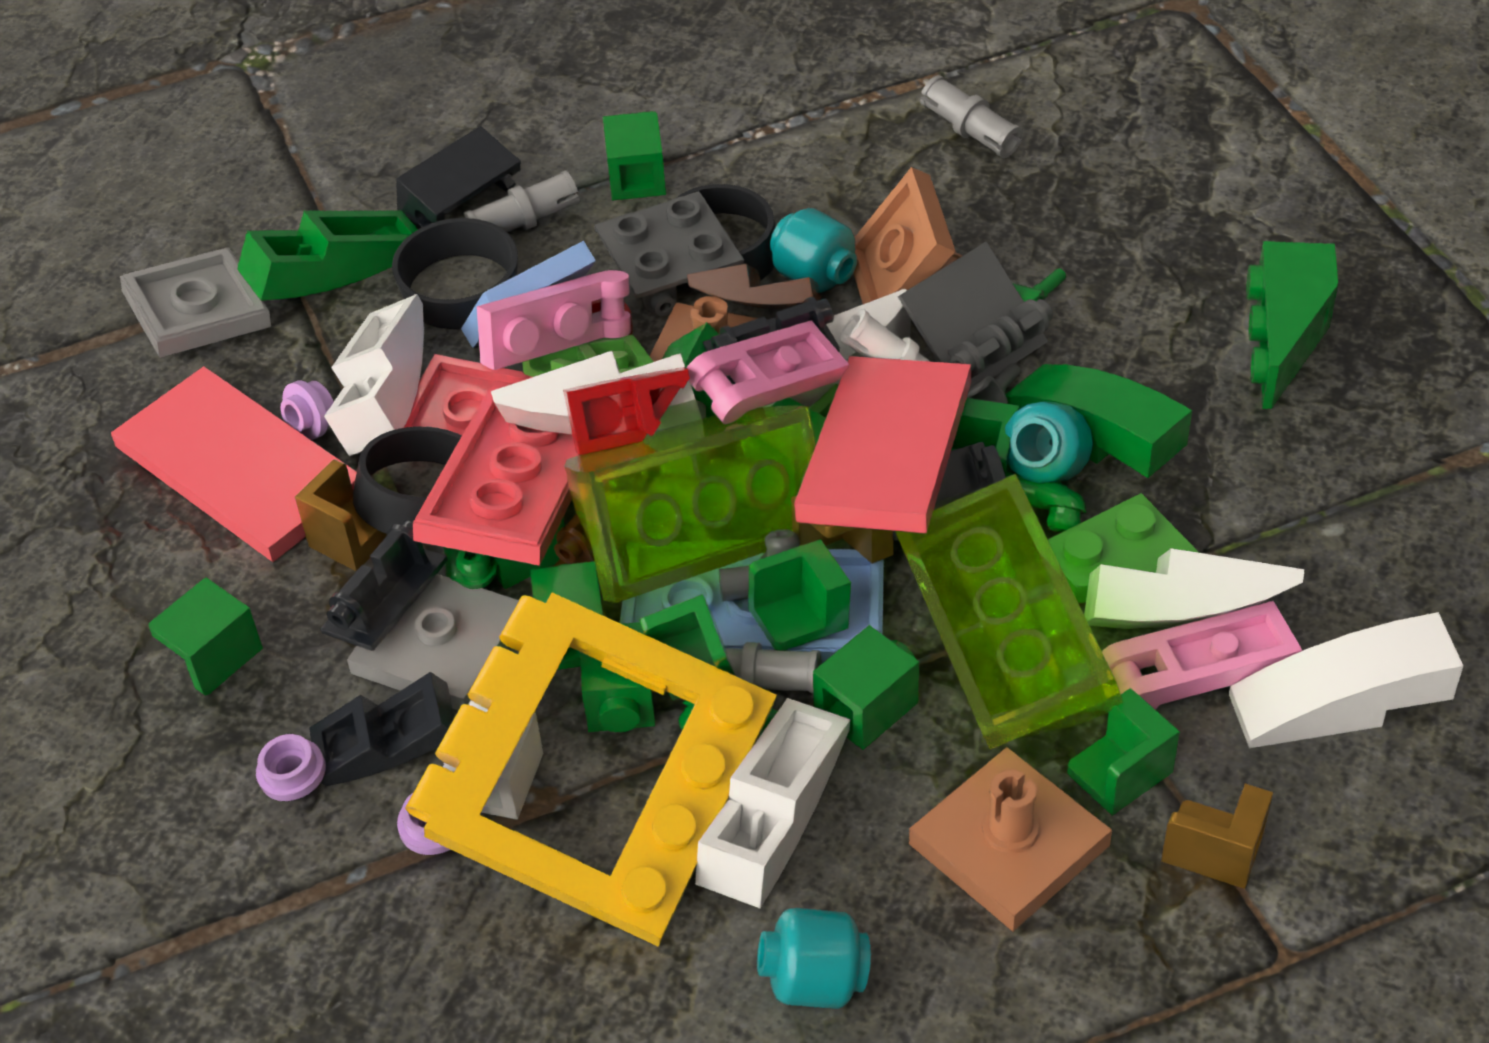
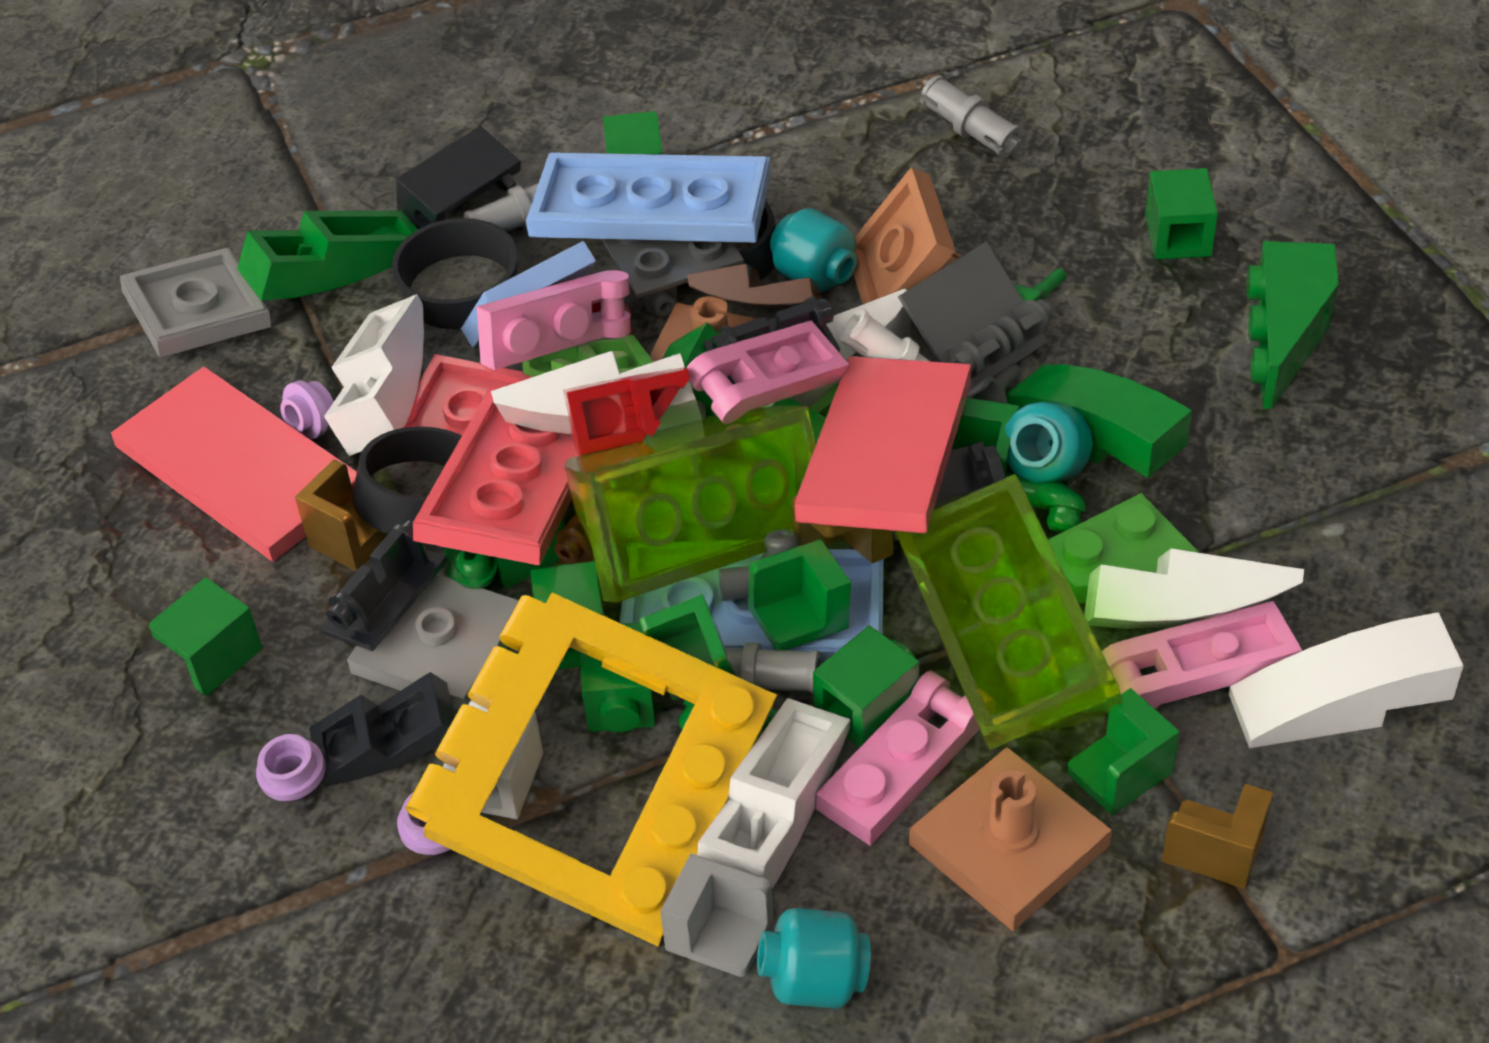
none -> light blue tile [526,153,771,243]
none -> light grey panel [660,853,774,977]
none -> bright pink plate [815,670,989,846]
none -> green brick [1145,168,1218,260]

